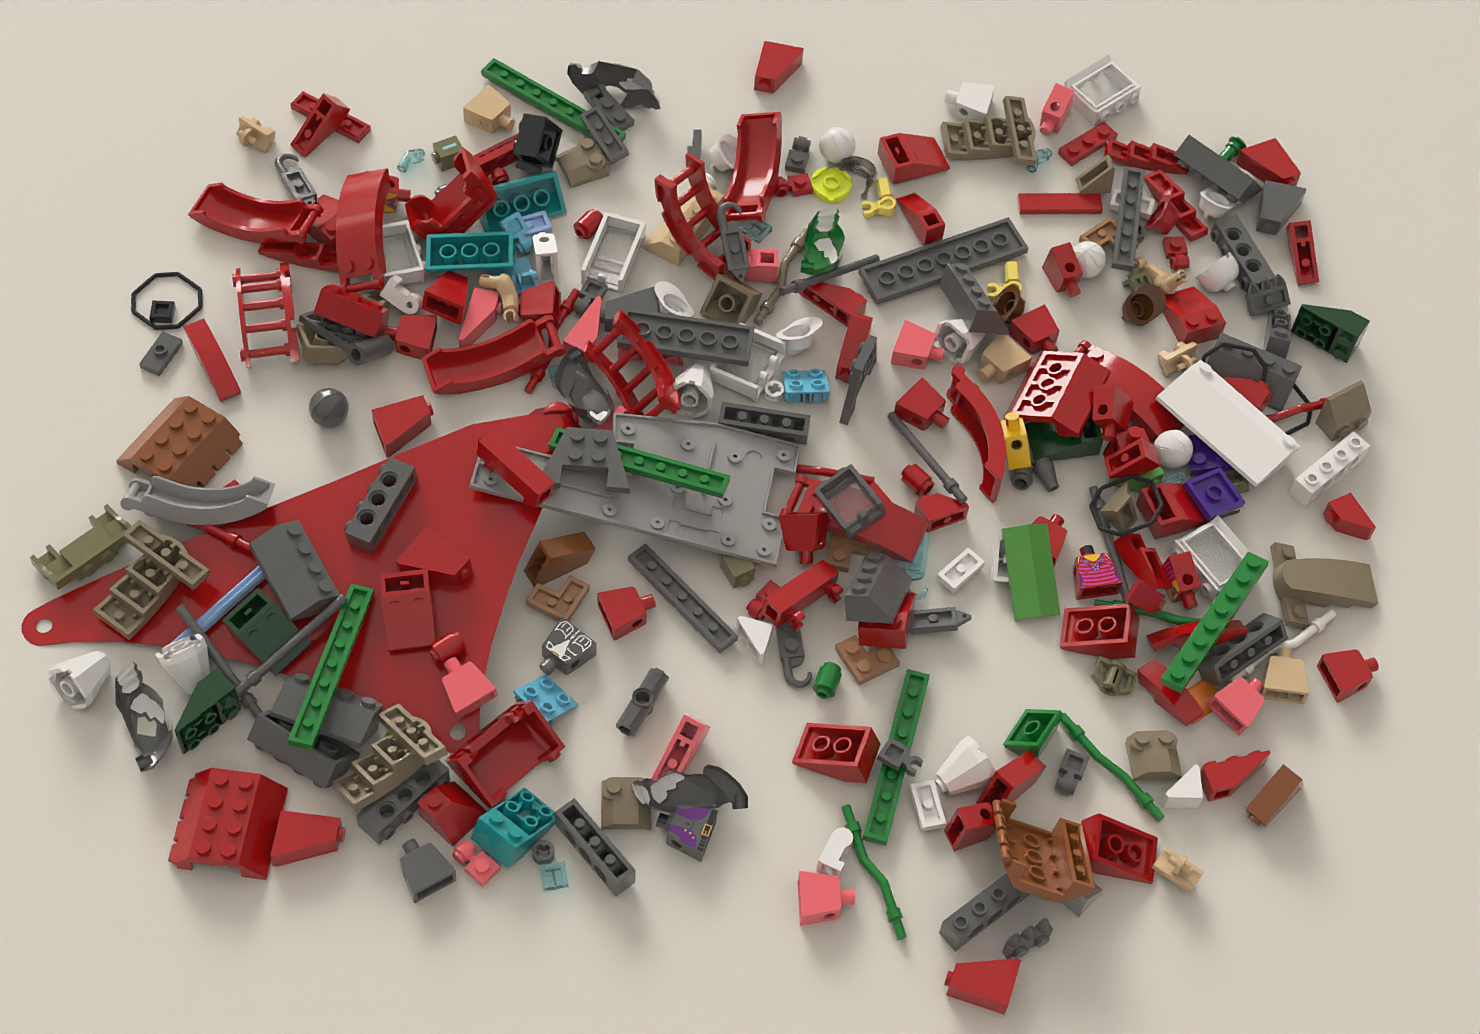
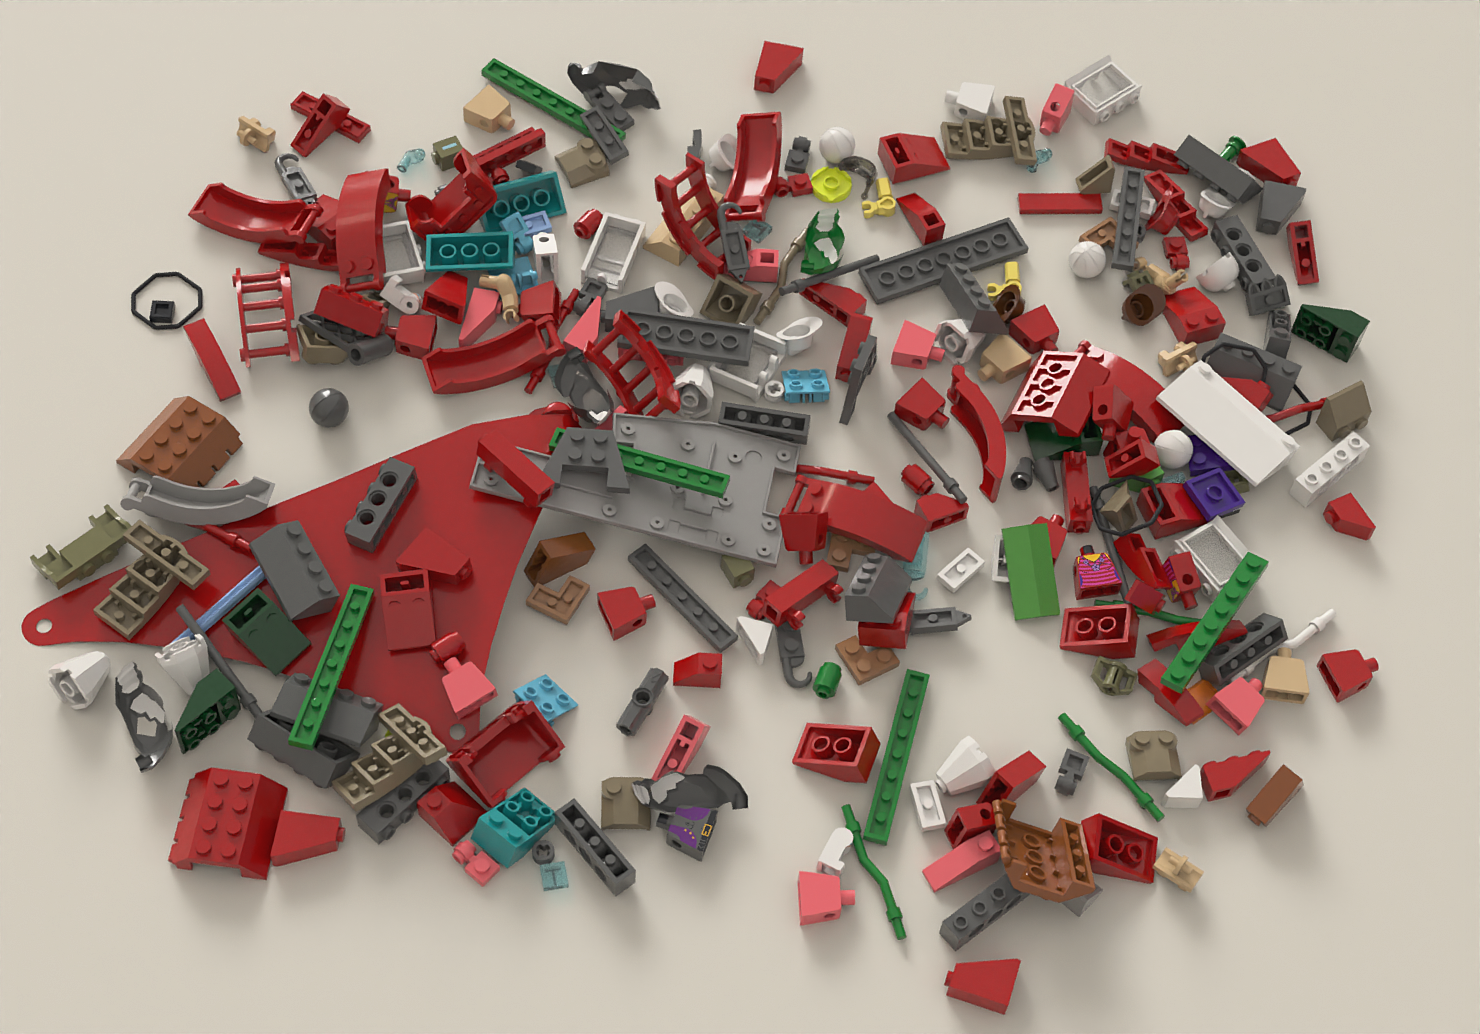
dark grey plate [139,331,183,376] -> none
dark grey bar [236,594,348,698] -> none
red slope [371,395,434,458] -> none
dark grey torso [400,839,457,903] -> none
black slope [513,113,563,169] -> none
dark grey torso [539,617,597,675] -> none
window [814,464,886,540] -> none
dark grey plate [877,737,923,777] -> none
yellow torso [1001,412,1031,470] -> none
dark grey plate [1002,918,1053,959] -> none
green slope [1003,709,1063,758] -> none
red torso [1042,242,1082,298] -> none
red plate [1058,122,1118,167] -> none
dark tan slope [1270,542,1378,629] -> none
none -> red slope [673,652,722,688]
none -> coral slope [922,830,1001,892]
none -> red brick [1060,451,1093,534]

